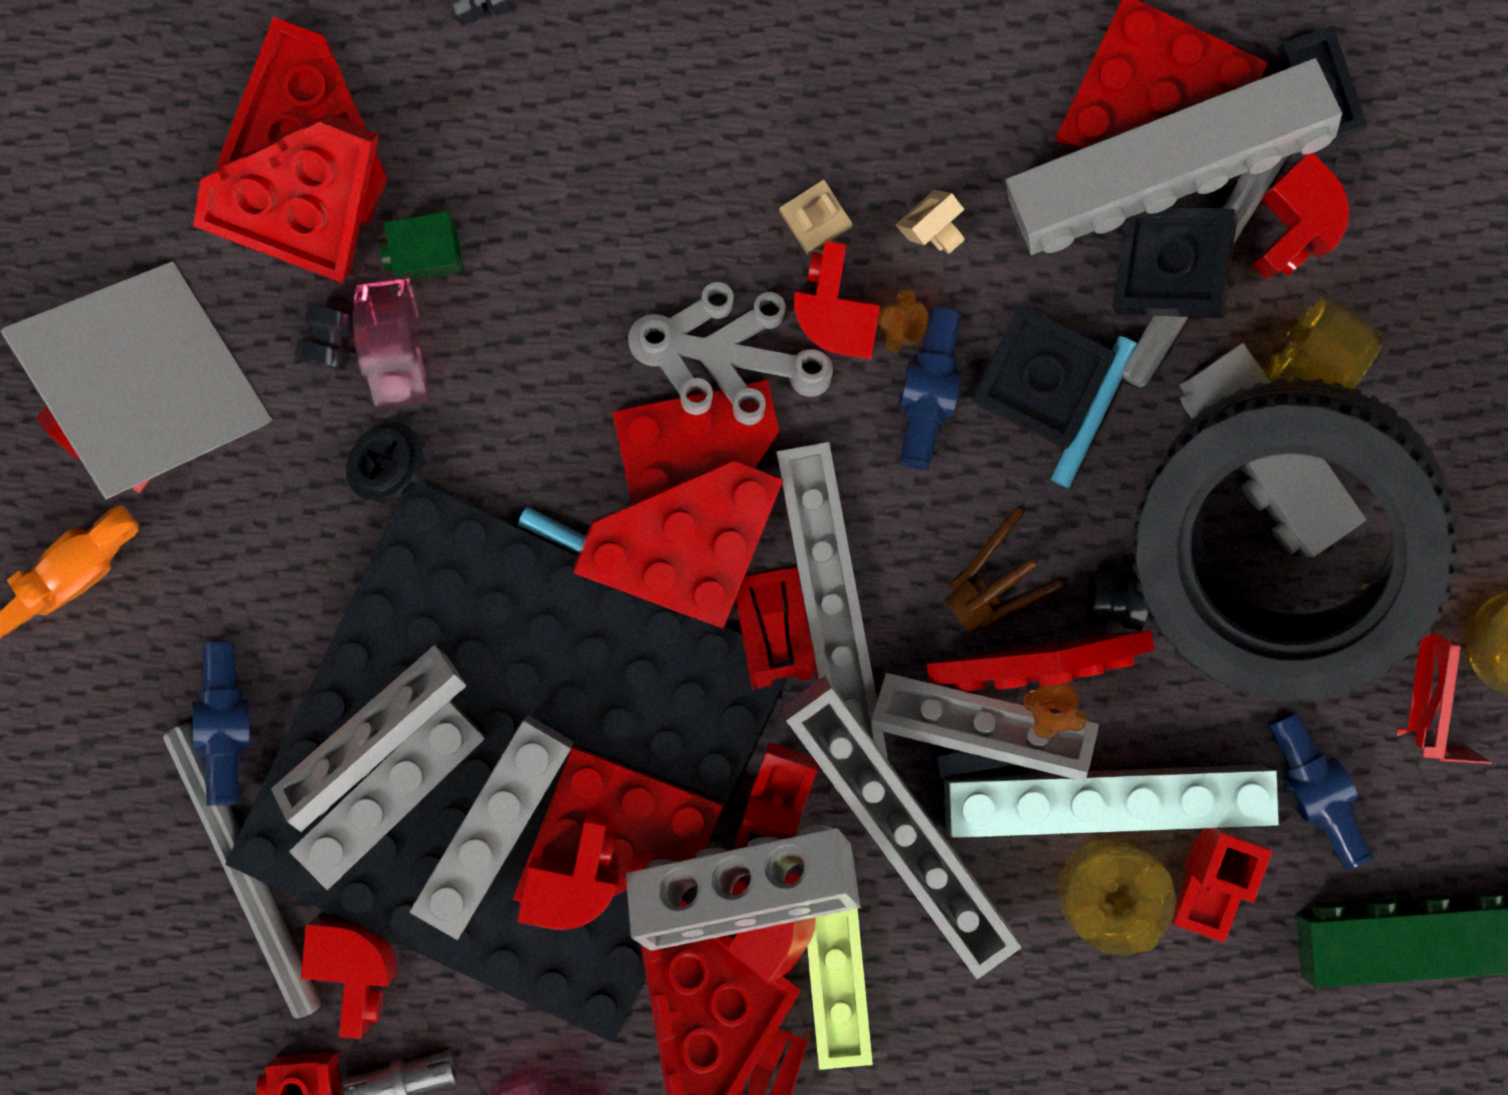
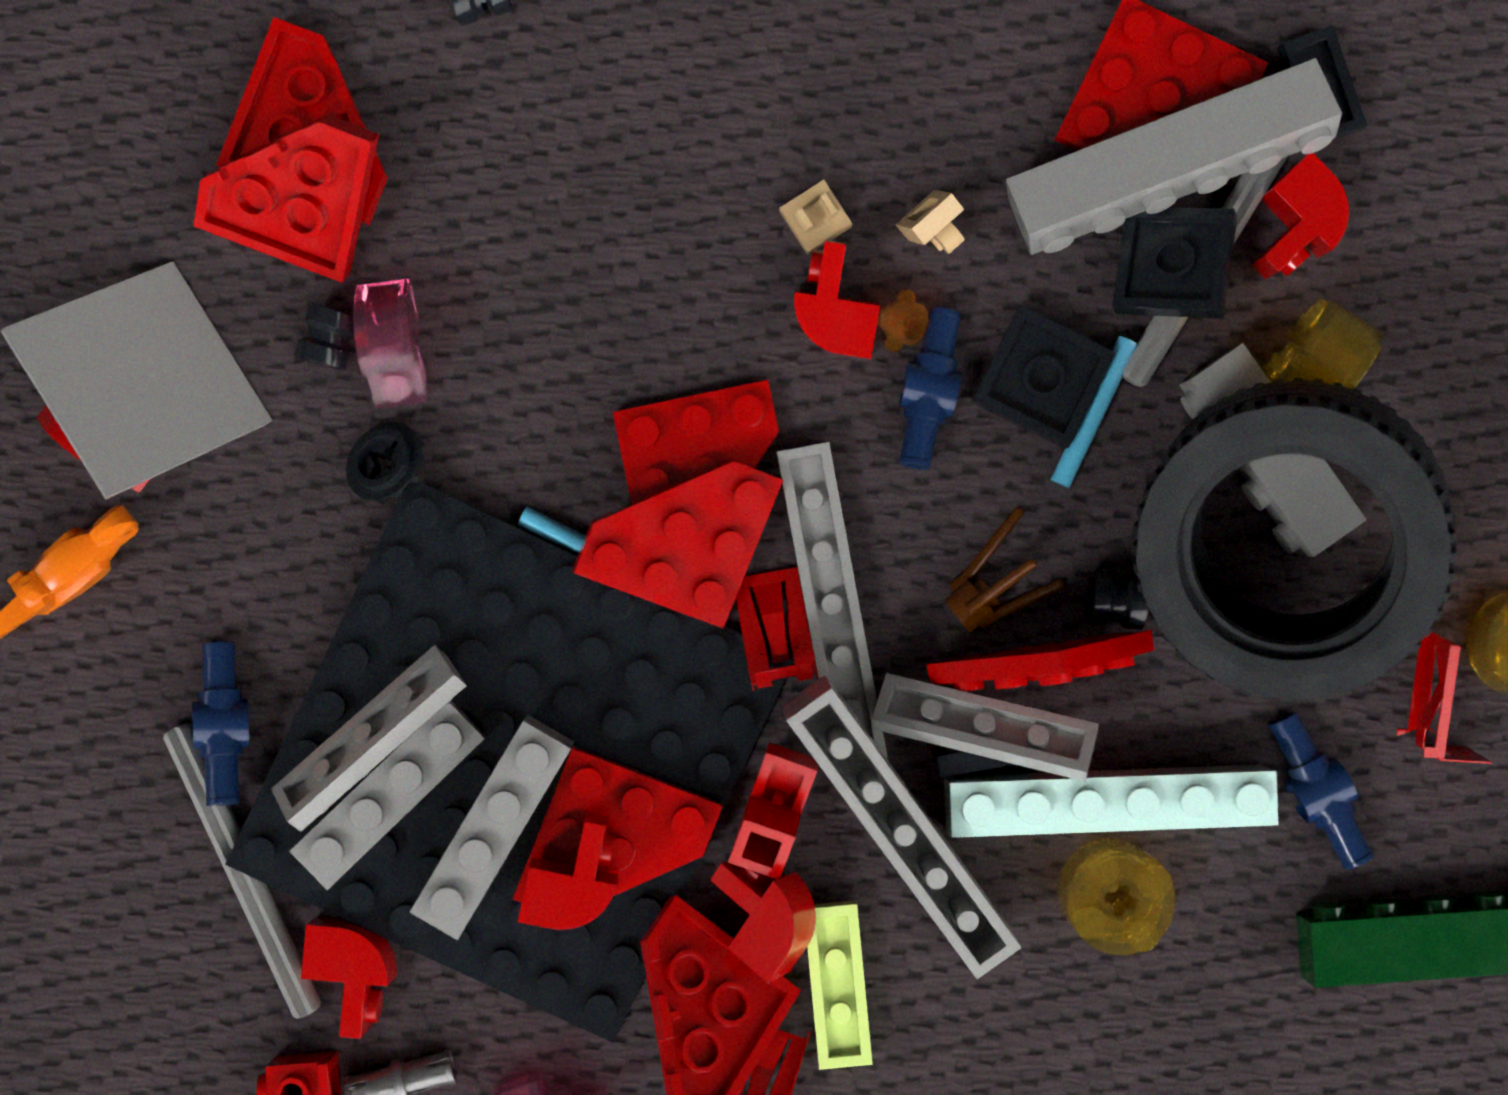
dark green brick [379,211,465,283] -> none
light grey brick [626,825,860,951] -> none
light grey plant [628,282,833,425] -> none
clear orange plate [1024,683,1087,739] -> none
red brick [1170,828,1273,943] -> none

